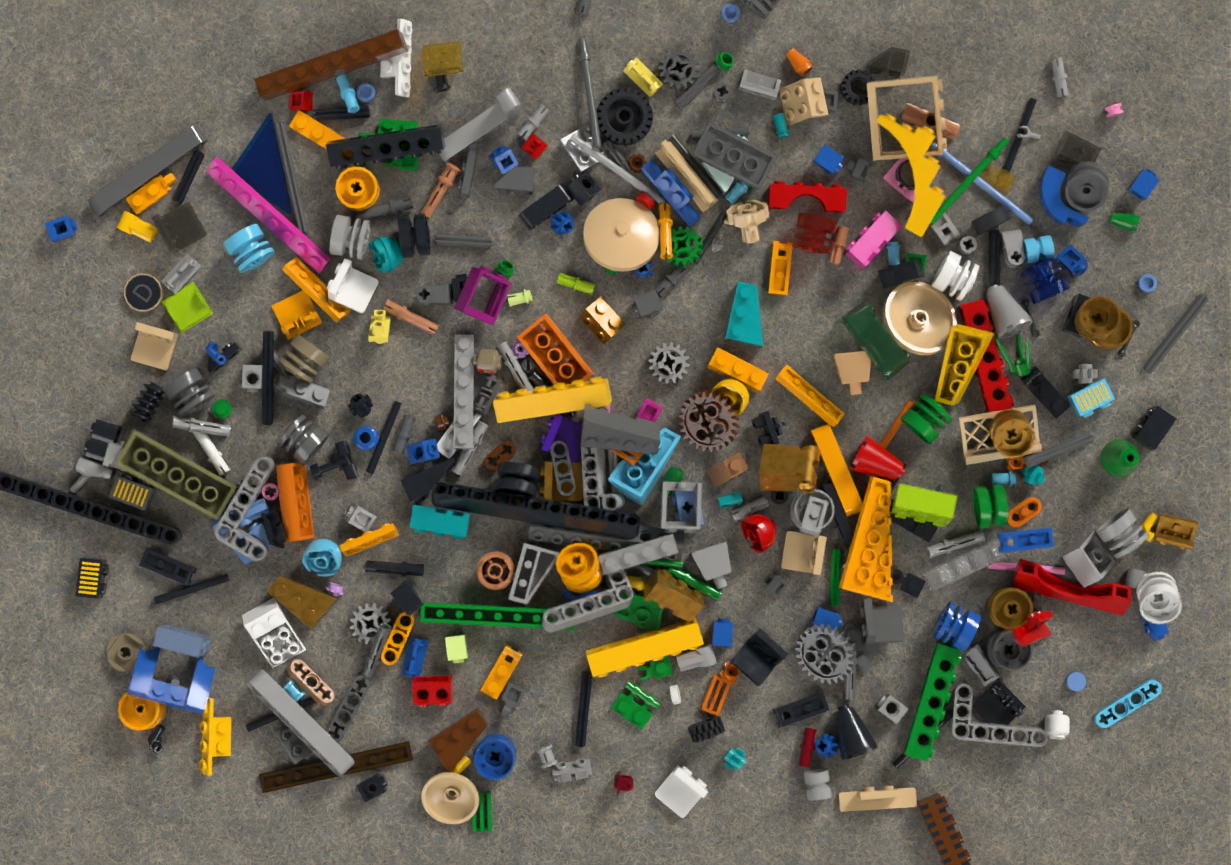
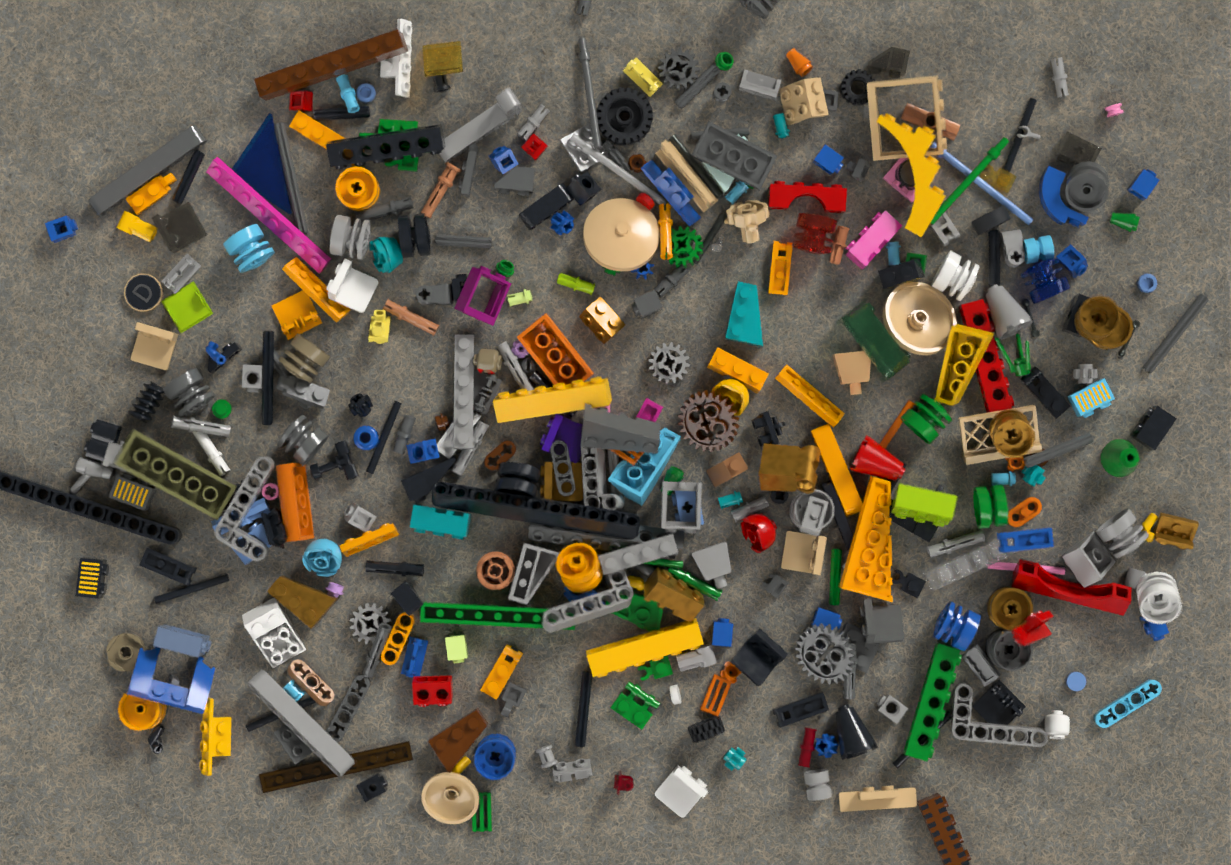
medium blue tile [721,3,740,23] -> none
light grey bush [957,236,977,255] -> none
clear smoke tile [1031,592,1041,612] -> none

